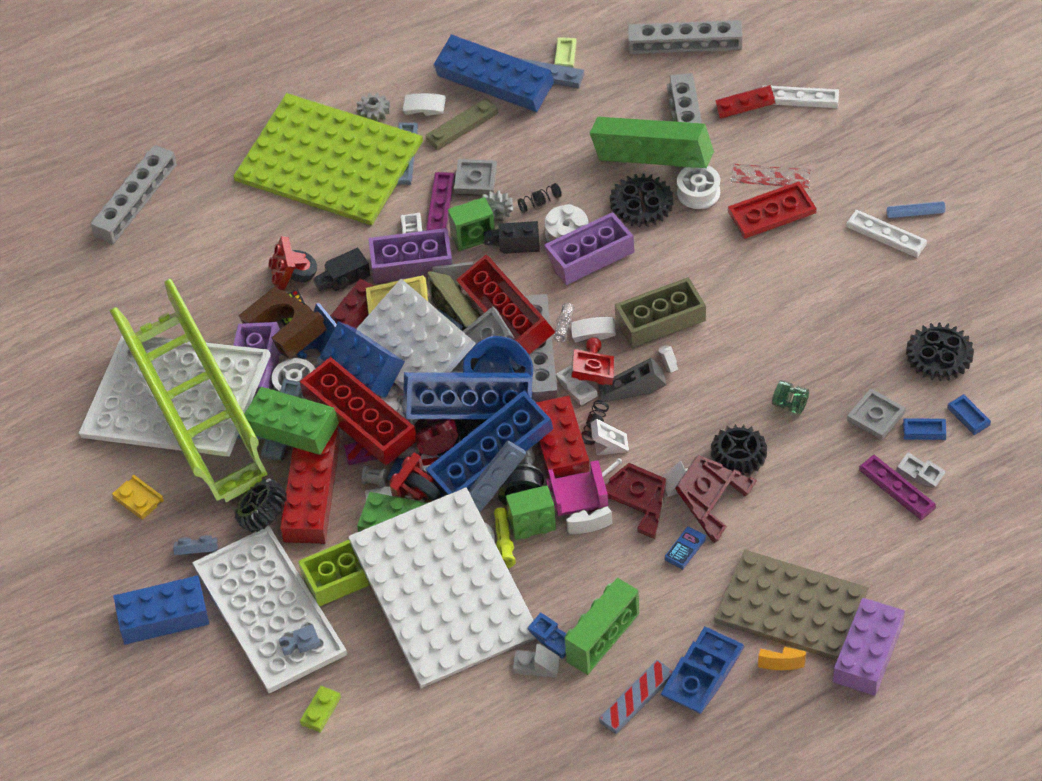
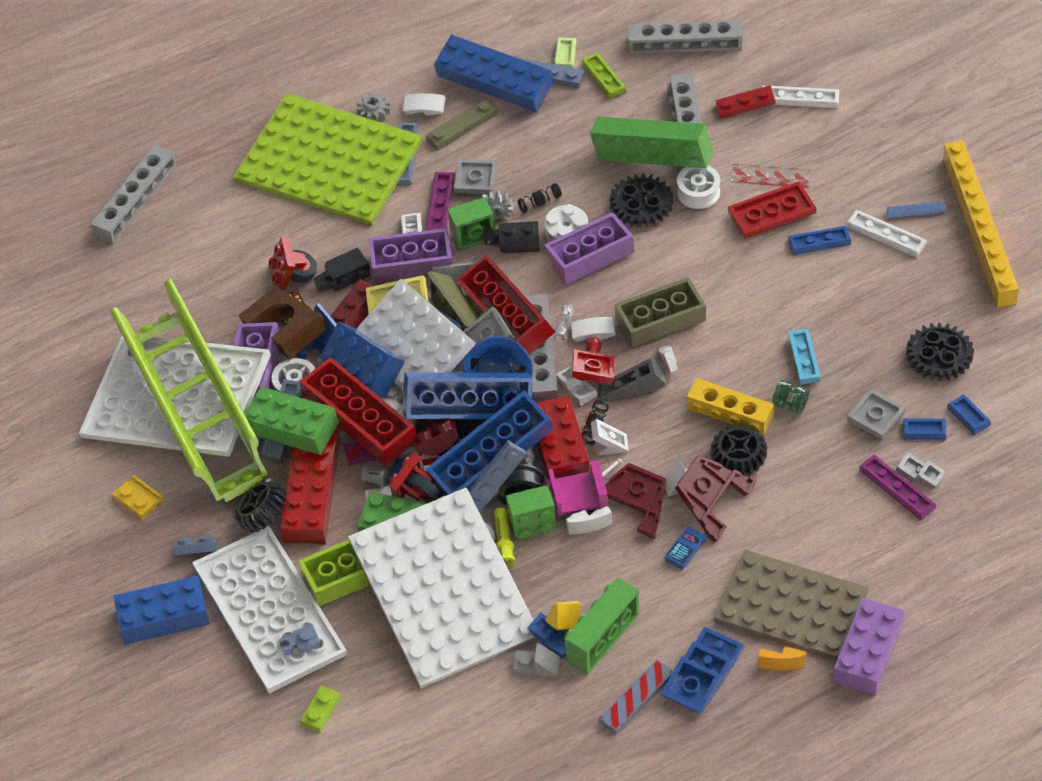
none -> yellow slope [545,601,580,630]
none -> lime tile [581,52,626,99]
none -> yellow brick [687,378,774,435]
none -> blue tile [788,226,851,255]
none -> medium azure plate [788,329,821,385]
none -> yellow brick [943,140,1019,308]

